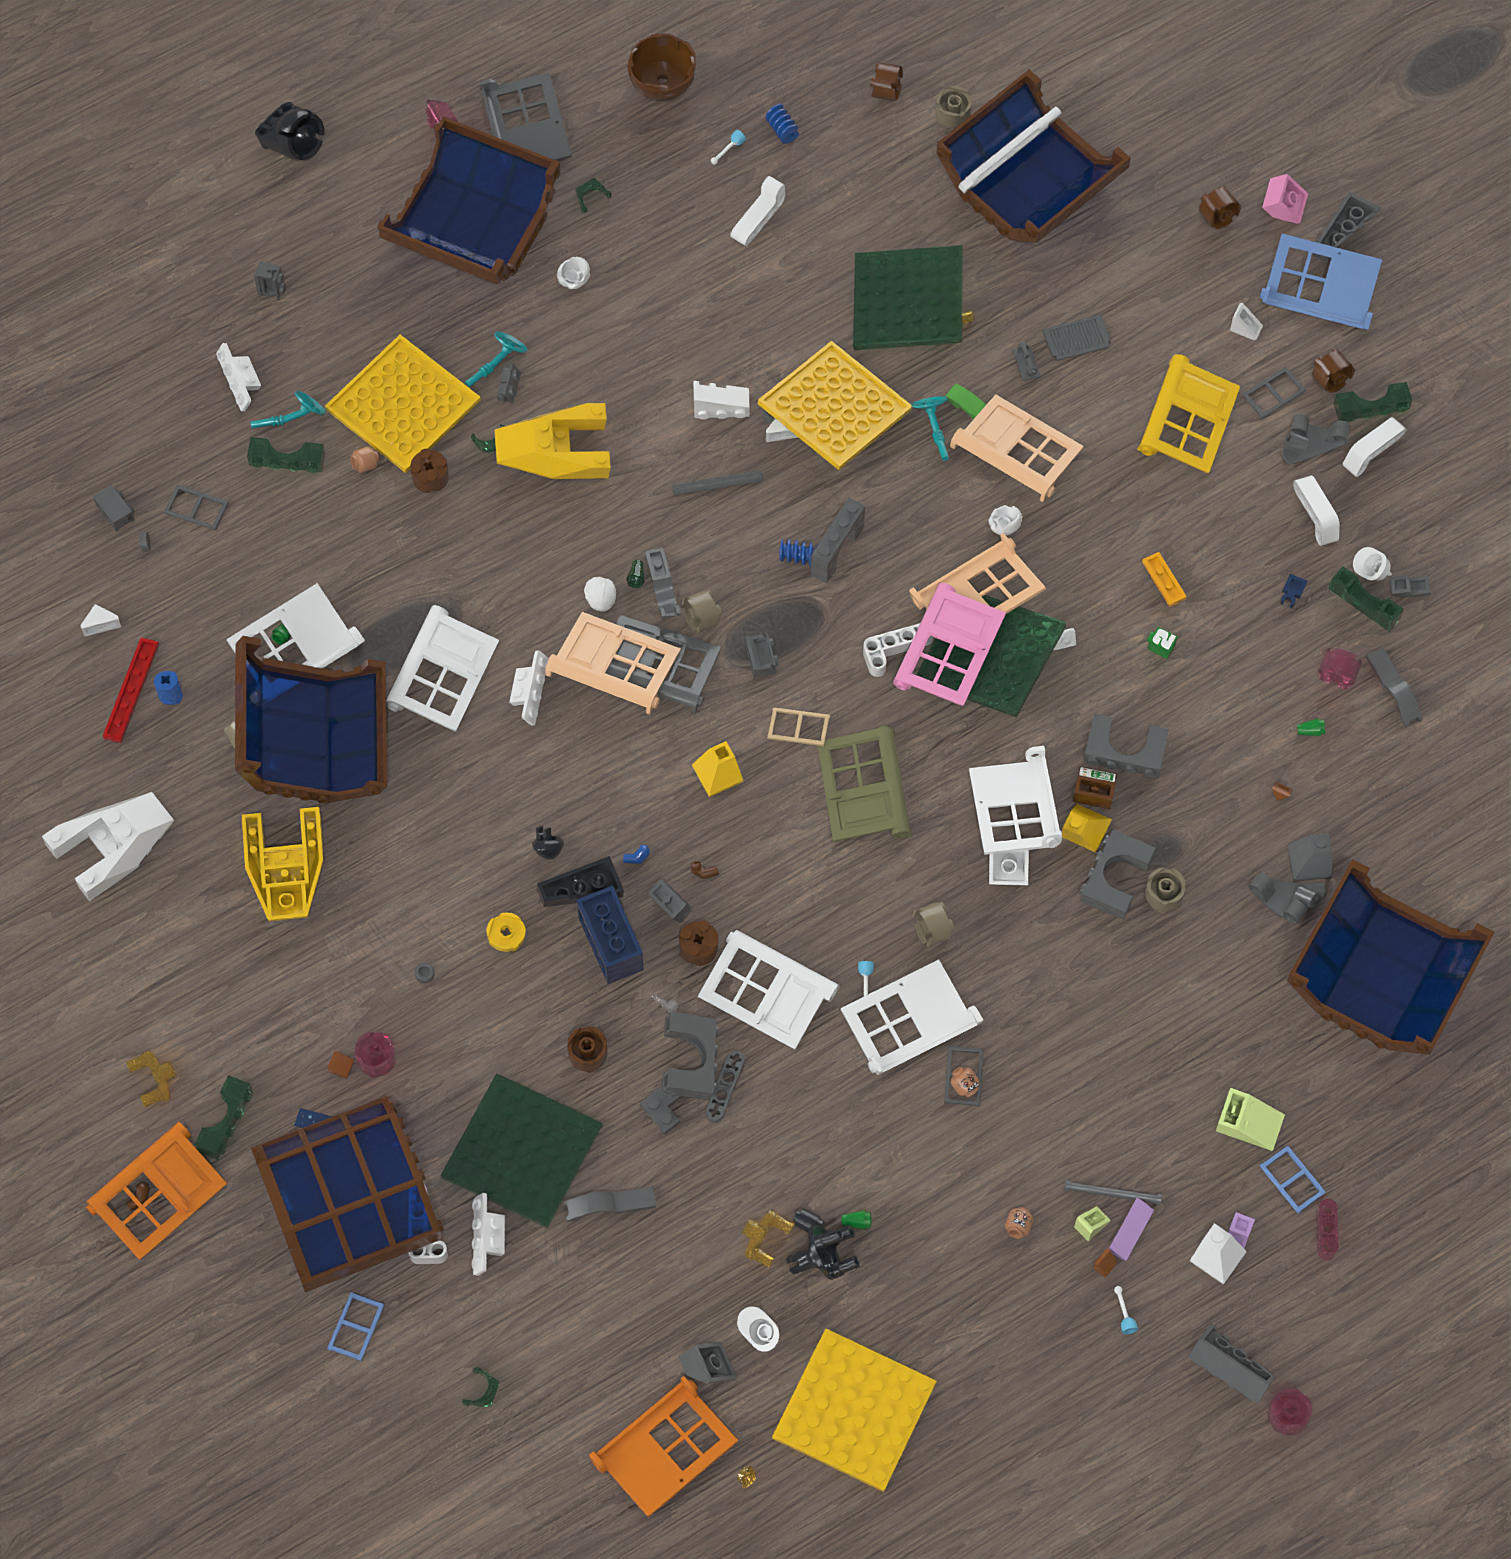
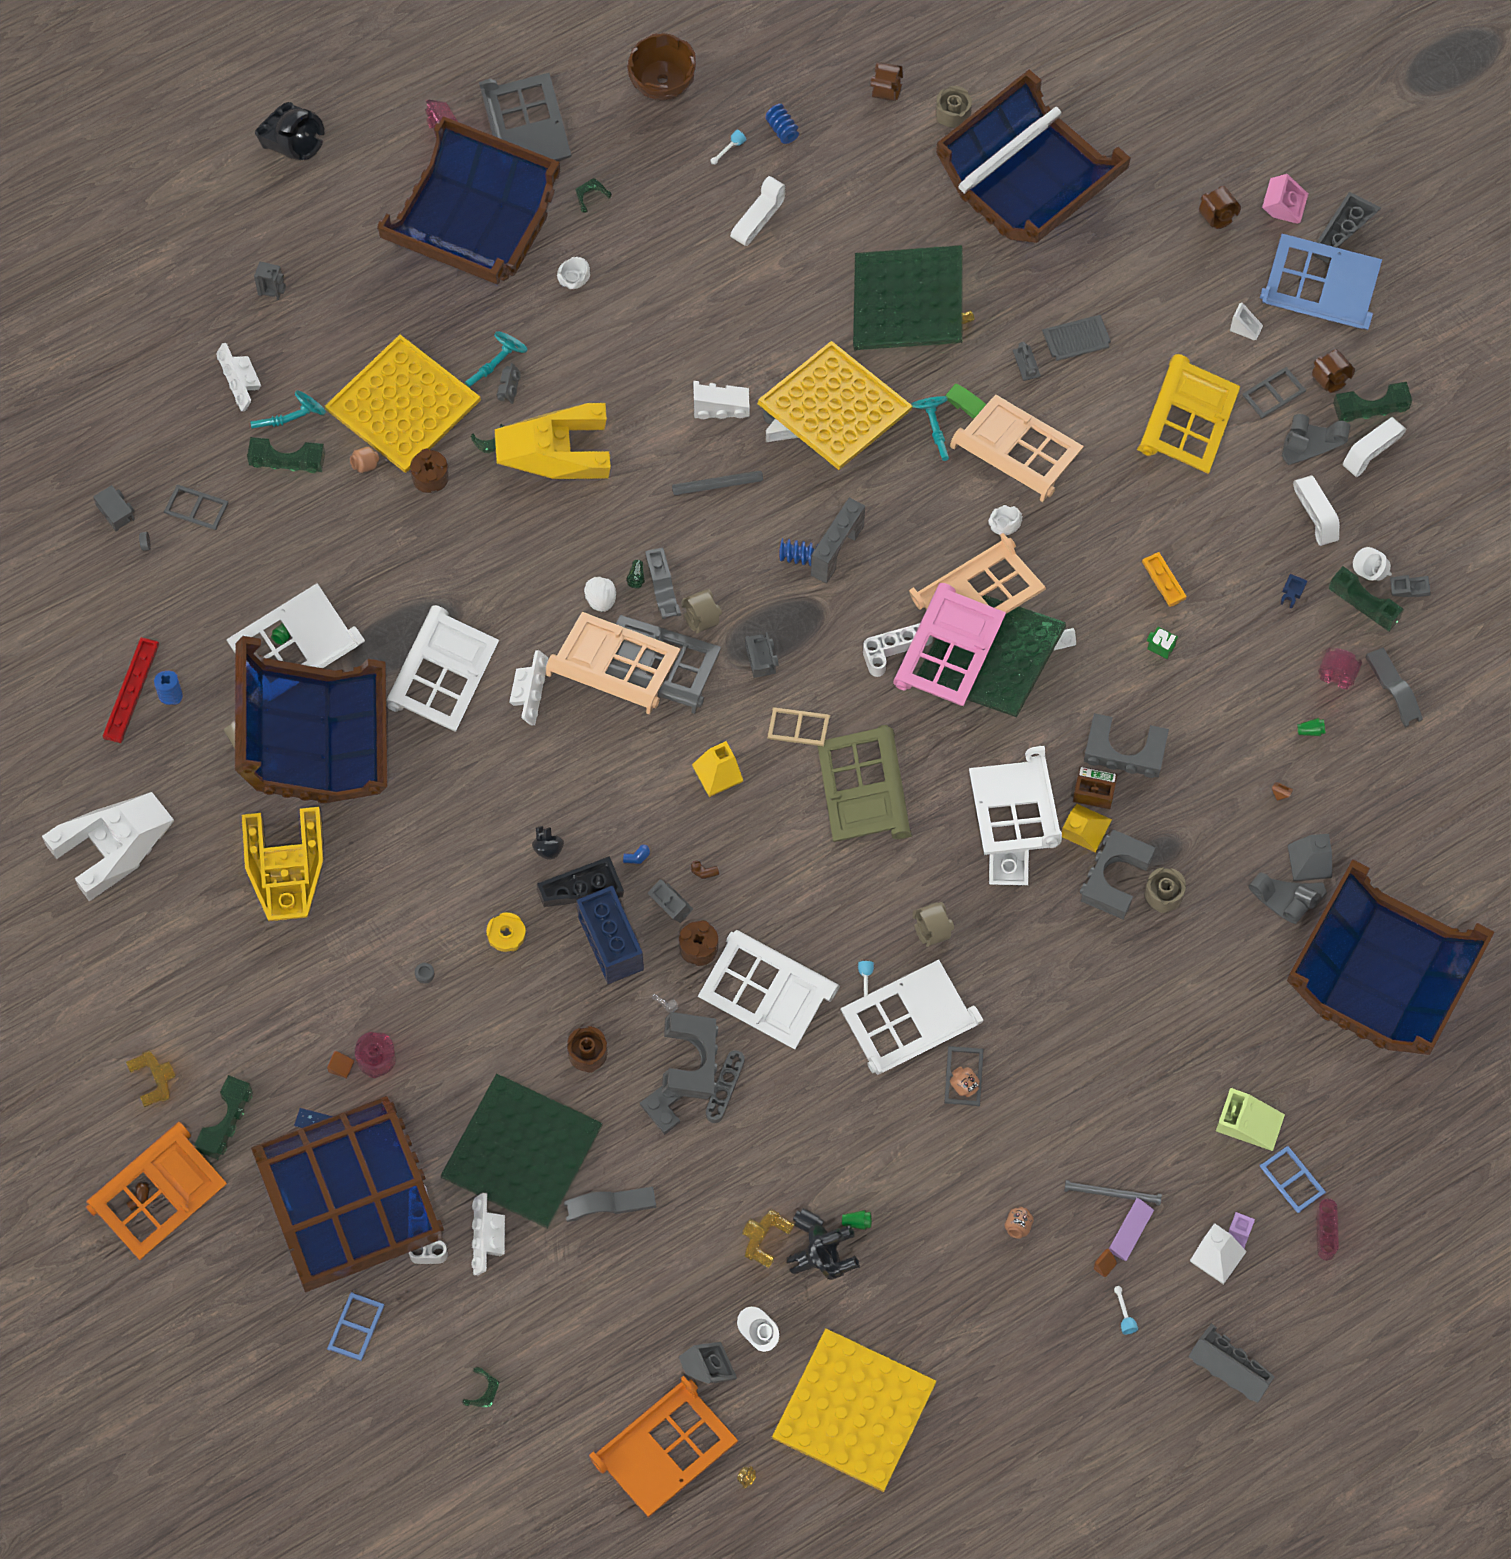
white slope [81,604,121,637] -> none
yellowish green slope [1074,1206,1111,1241] -> none
clear pink brick [1268,1388,1312,1435] -> none

